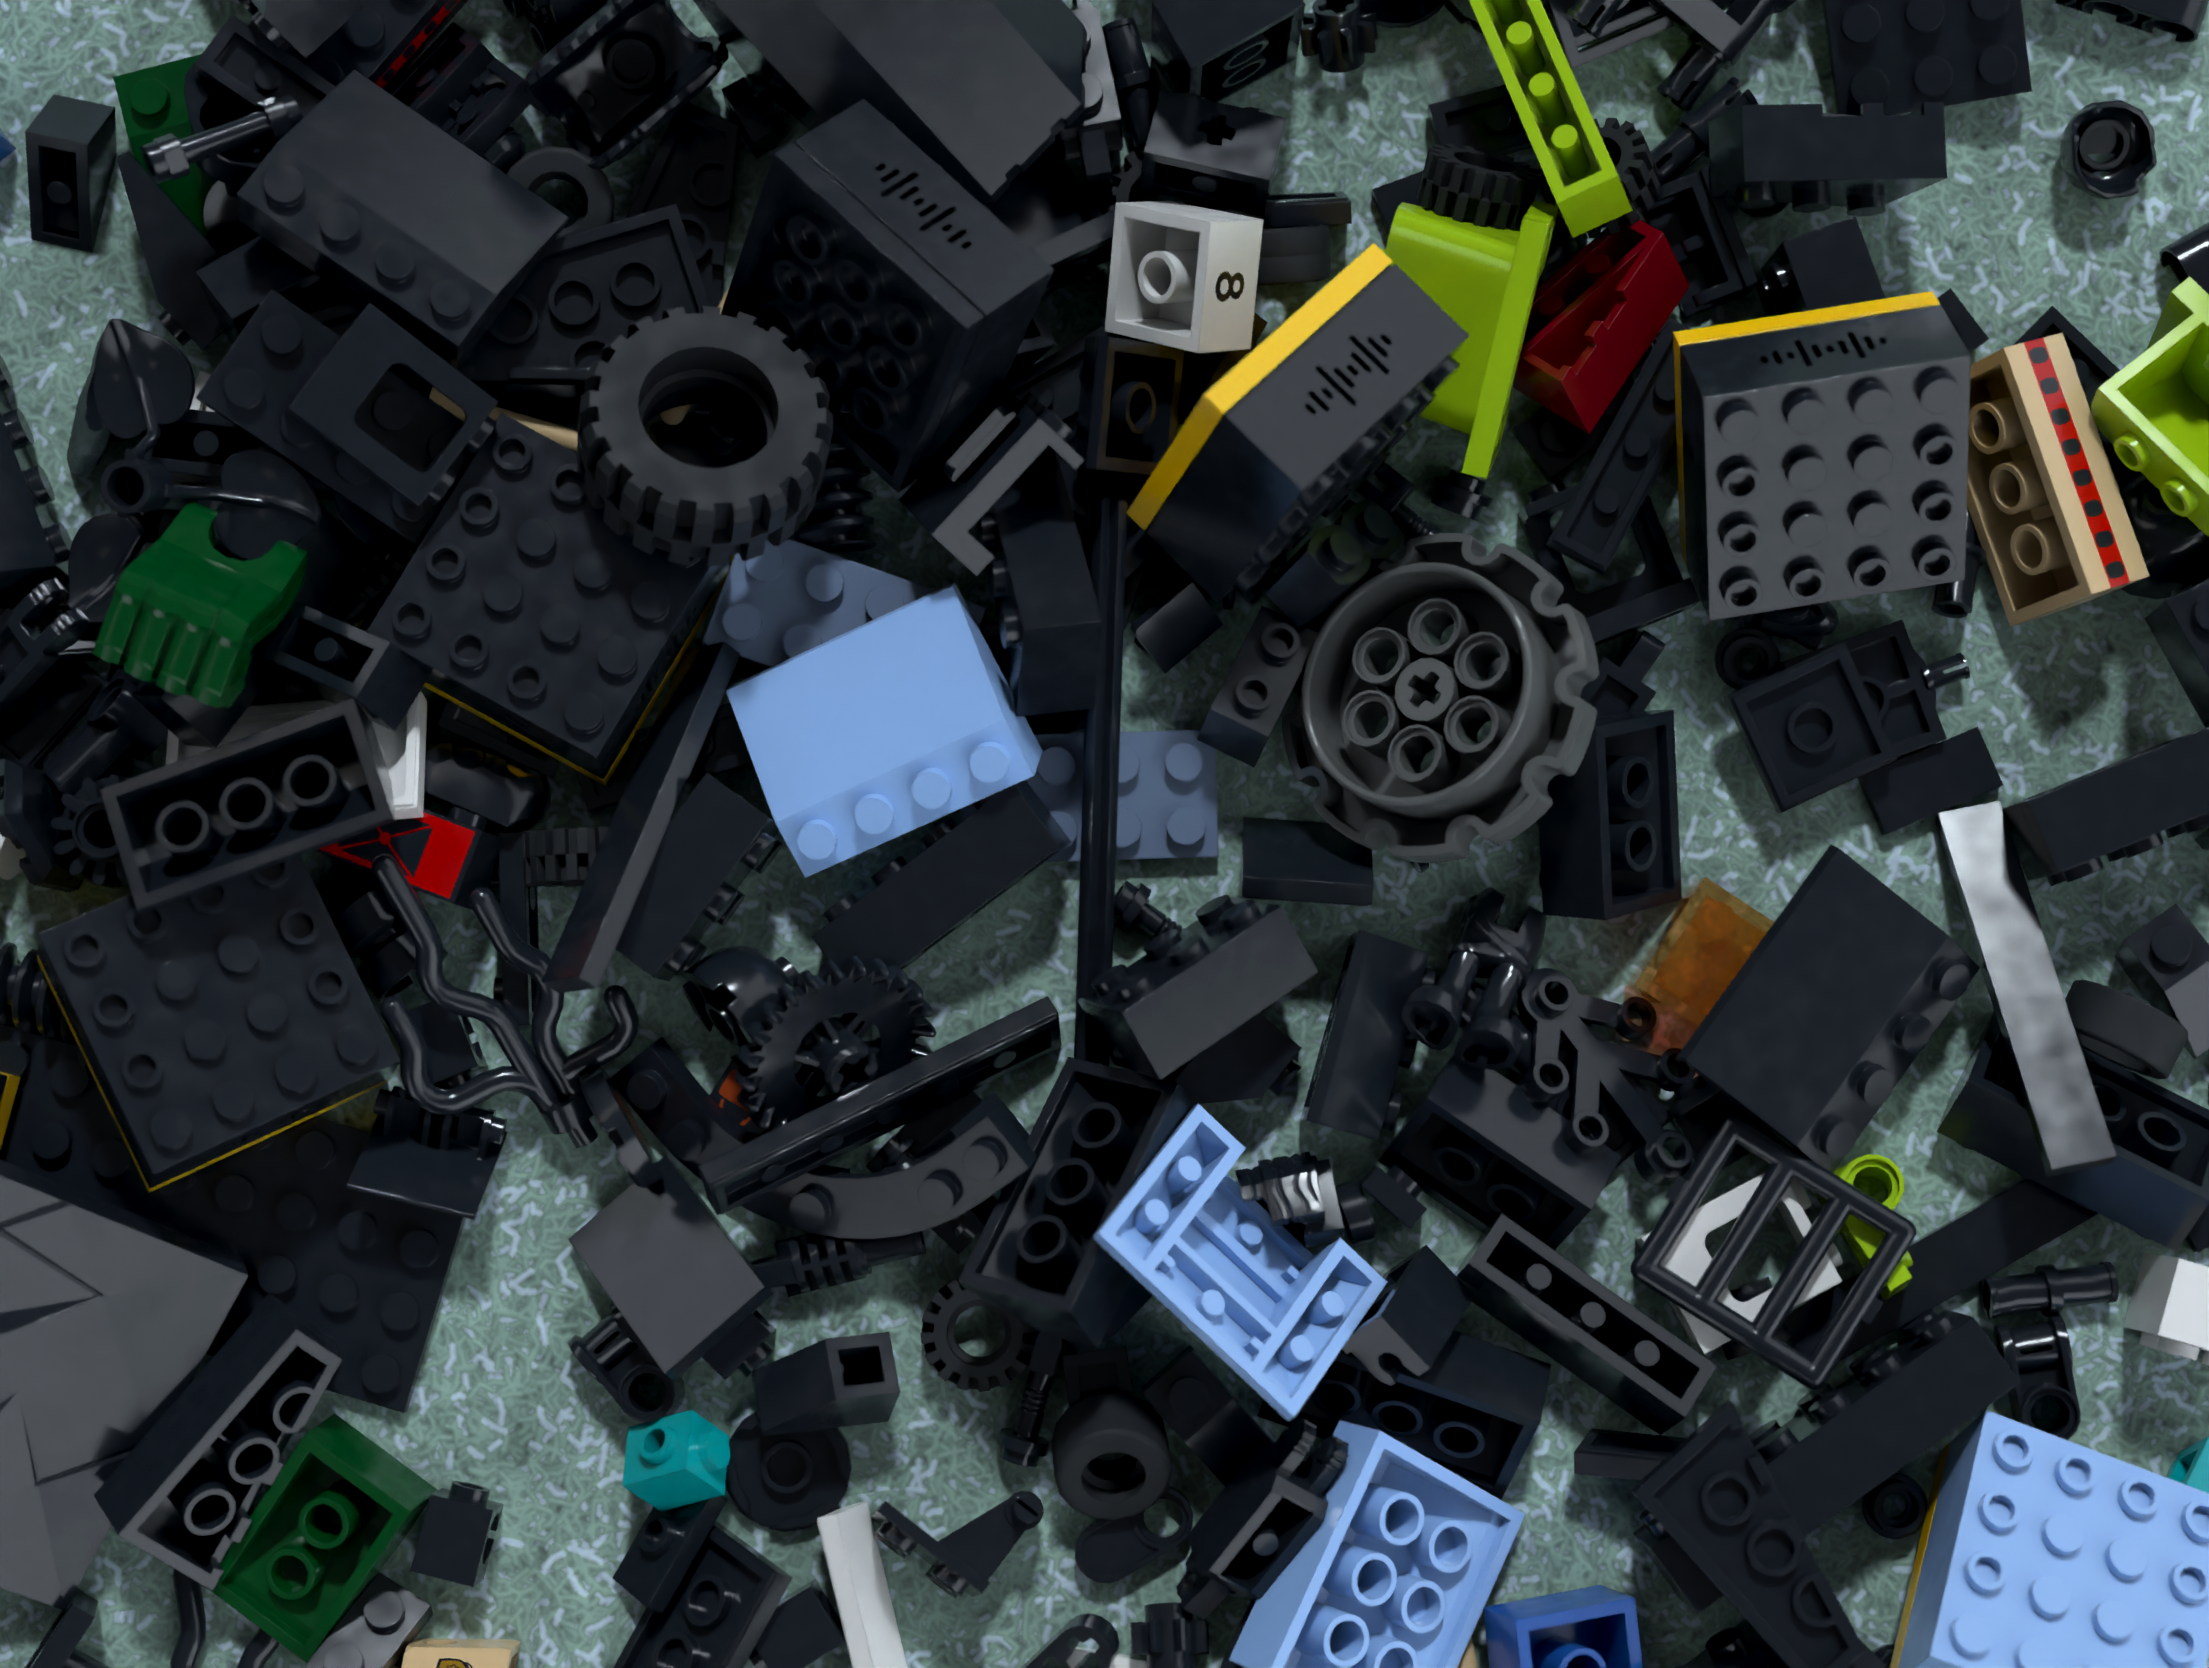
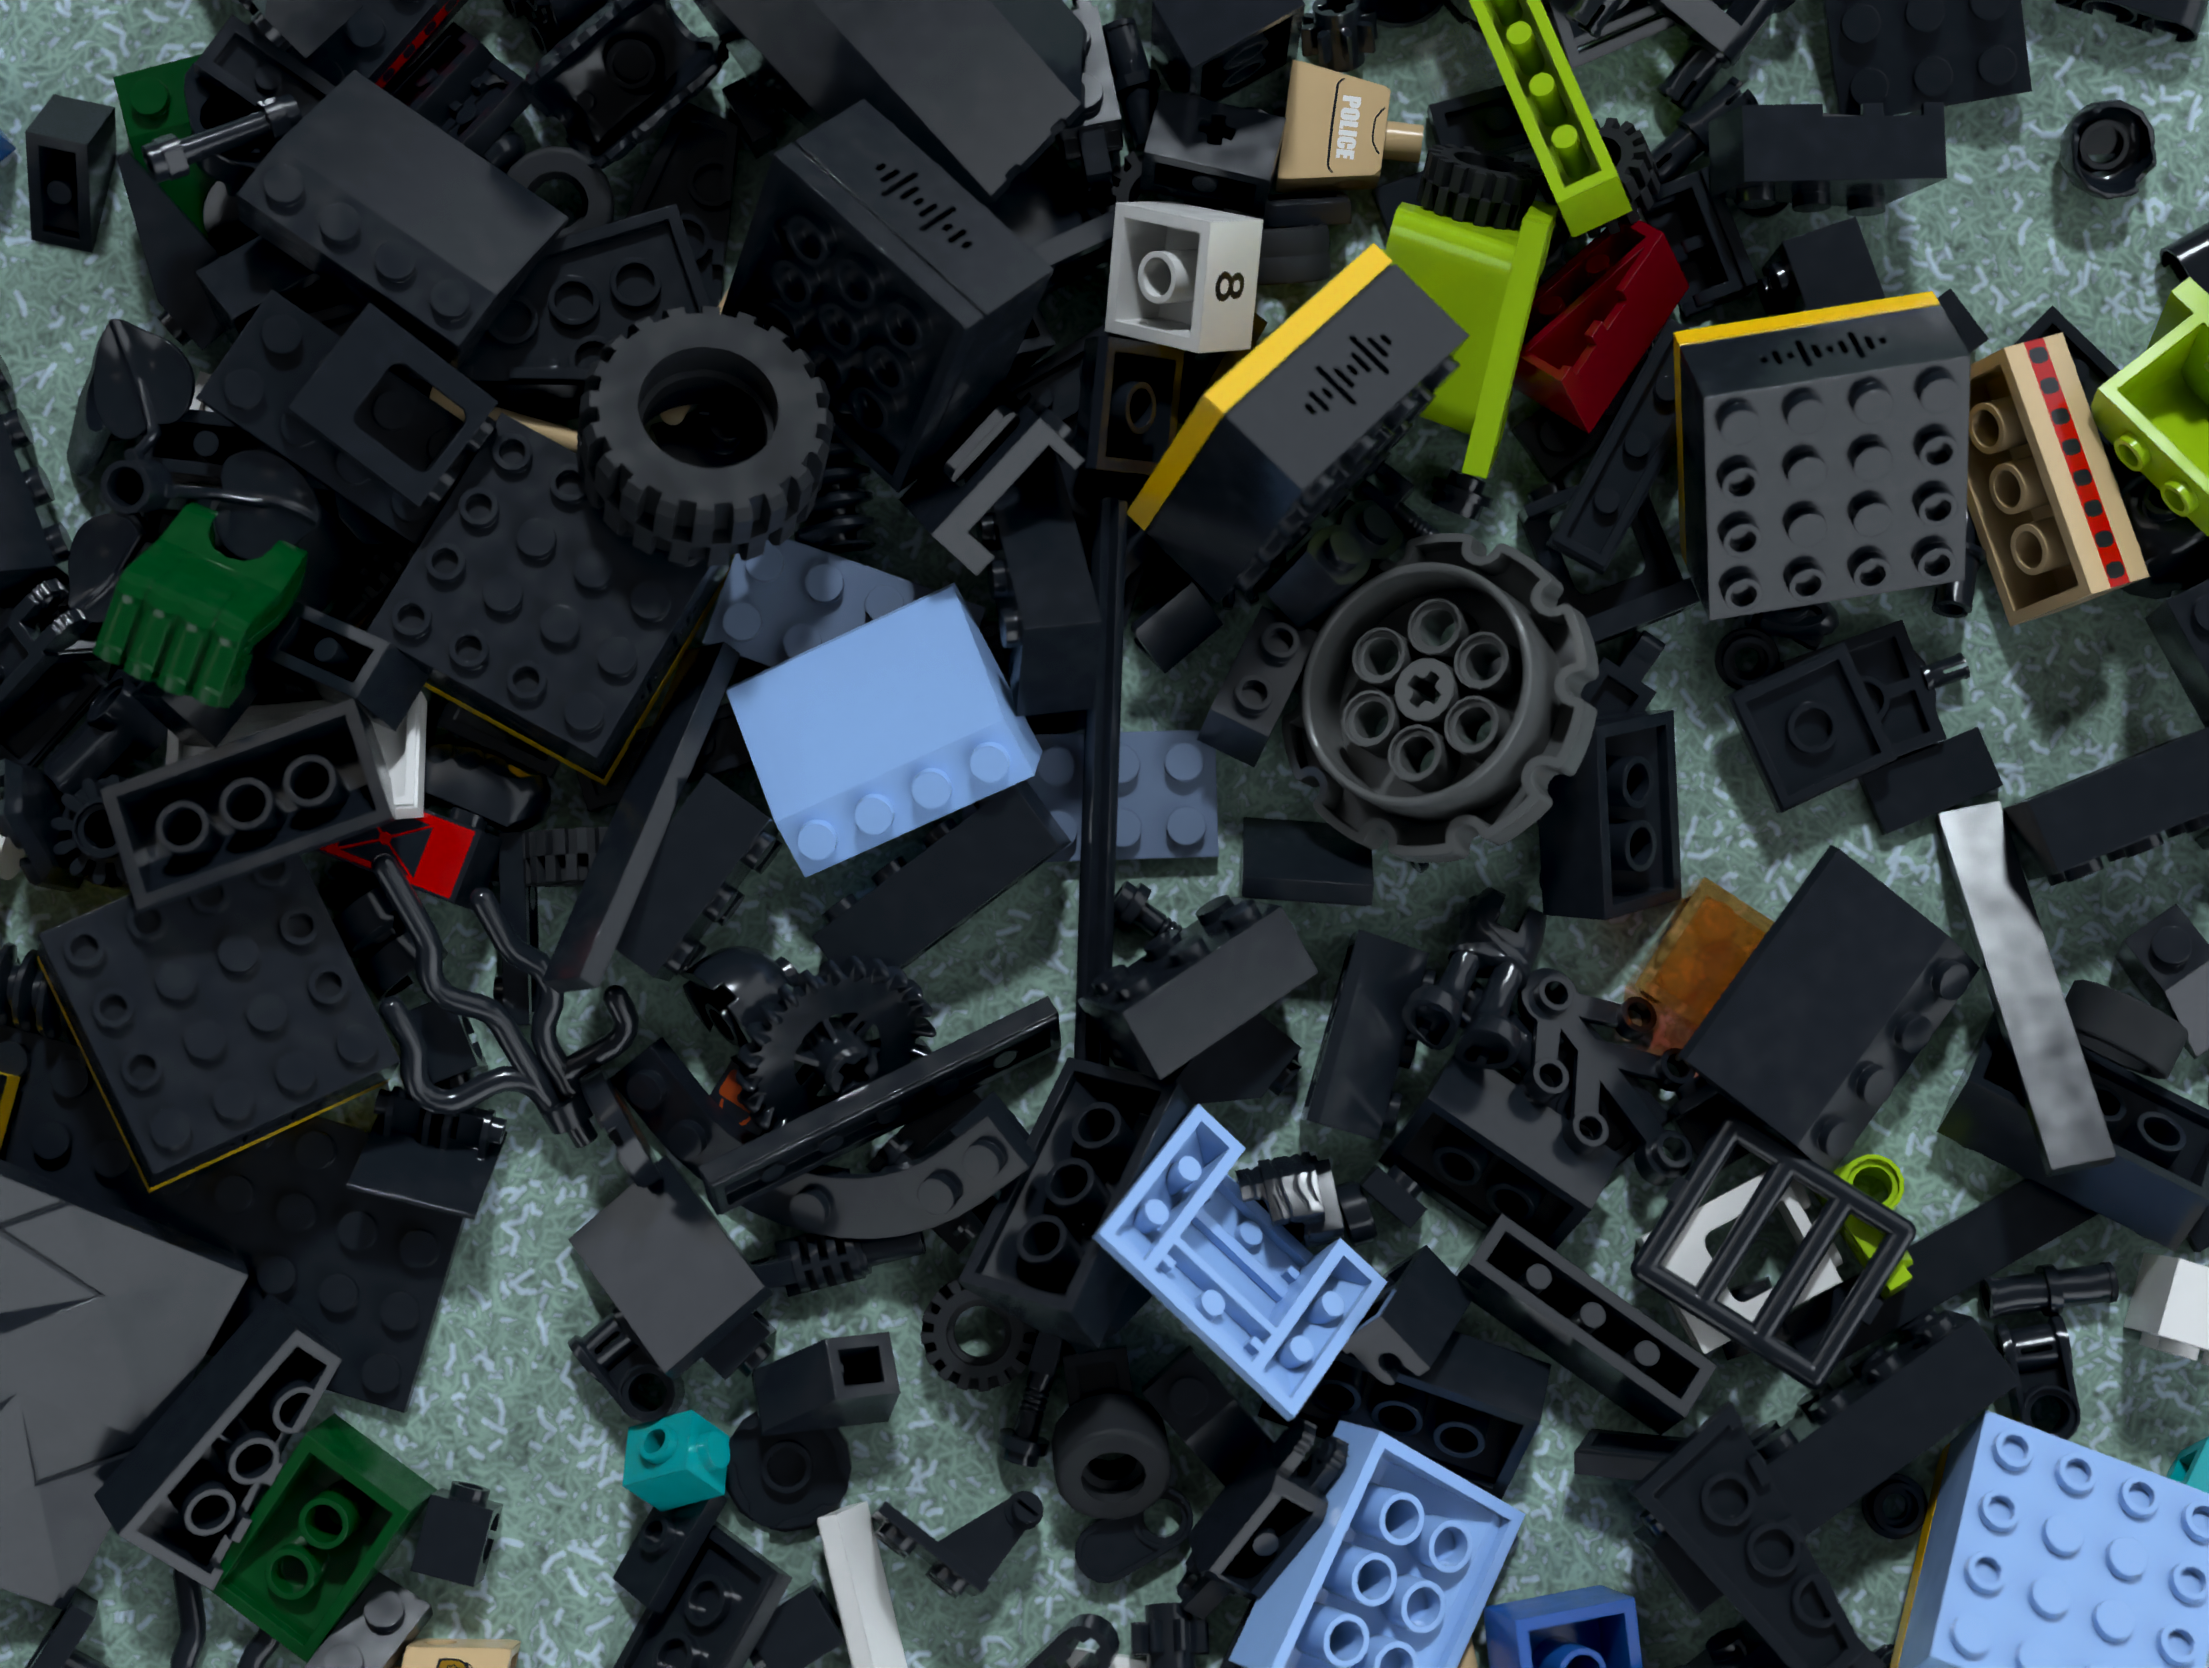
none -> tan torso [1275,60,1424,193]

